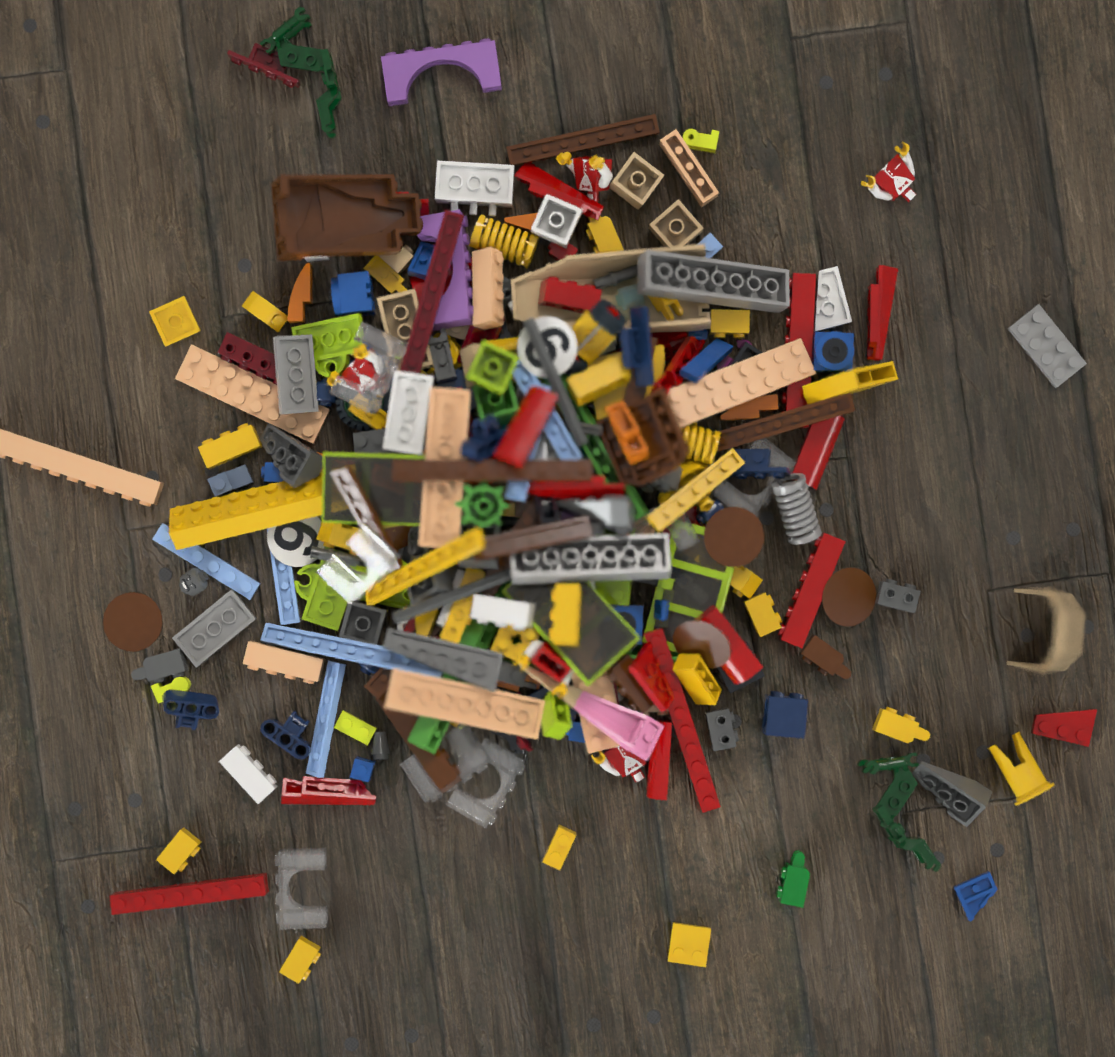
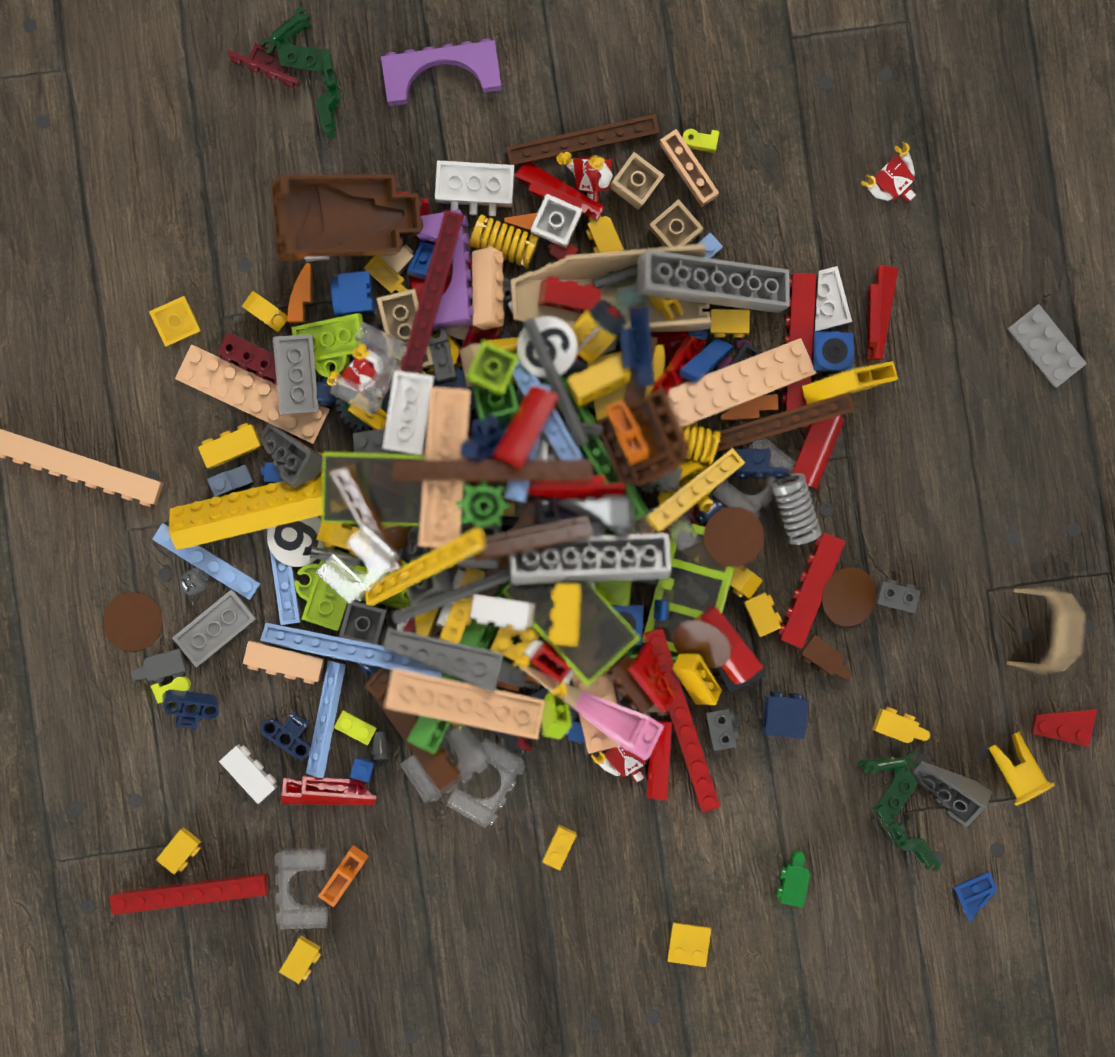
none -> orange slope [318,845,369,908]

